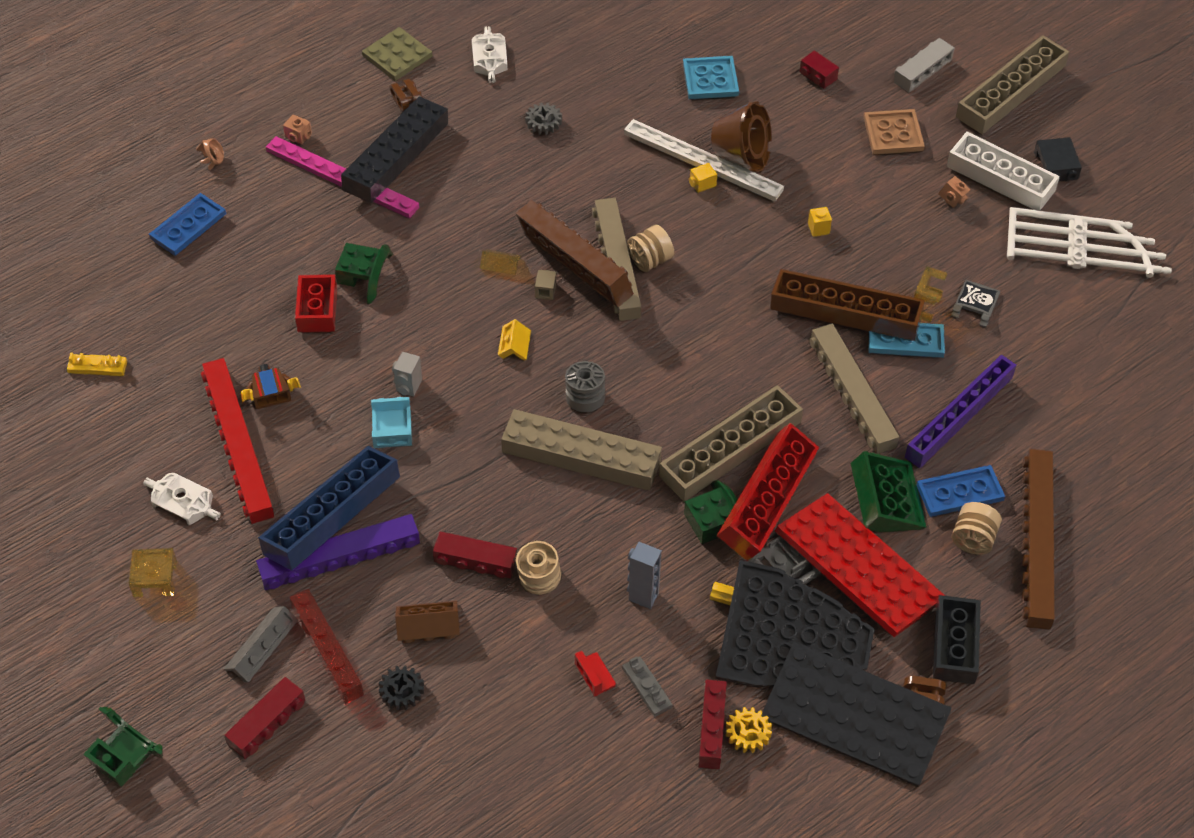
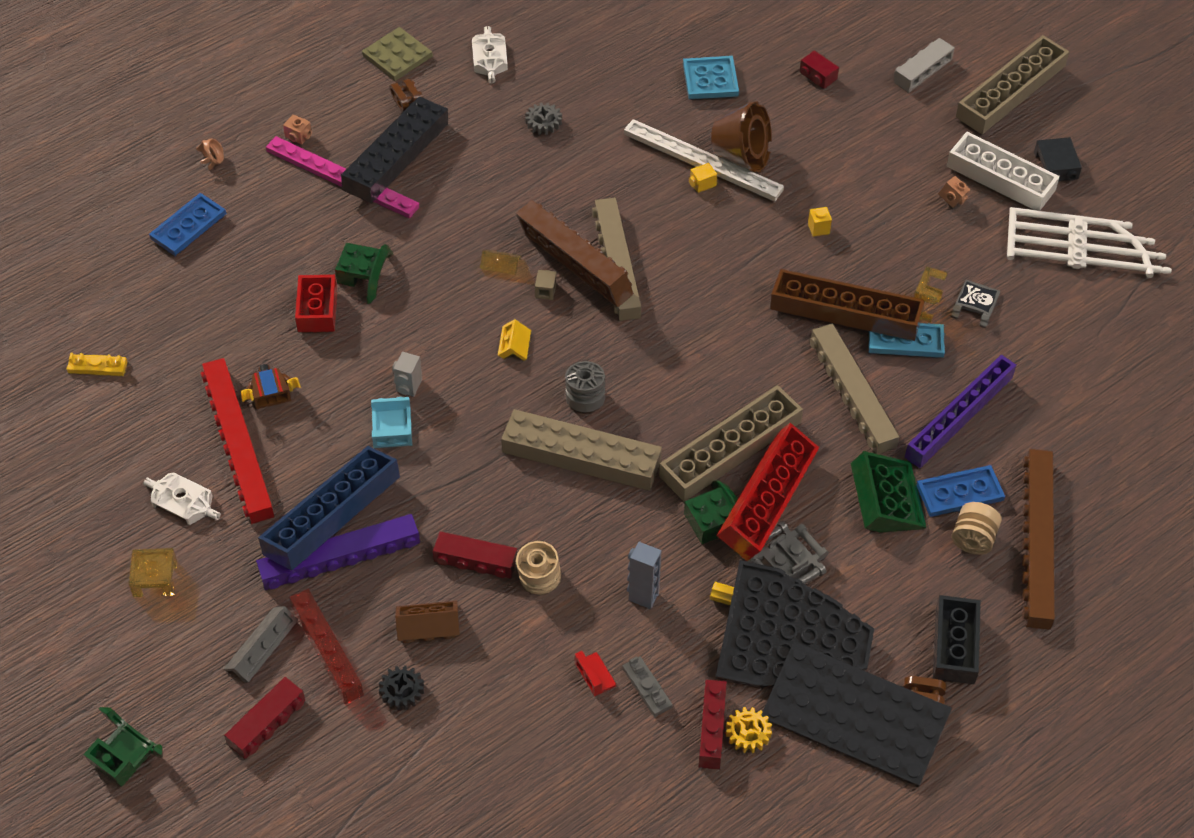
tan wheel [627,225,674,272] -> none
red plate [775,493,945,638] -> none
medium nougat plate [864,109,925,155] -> none

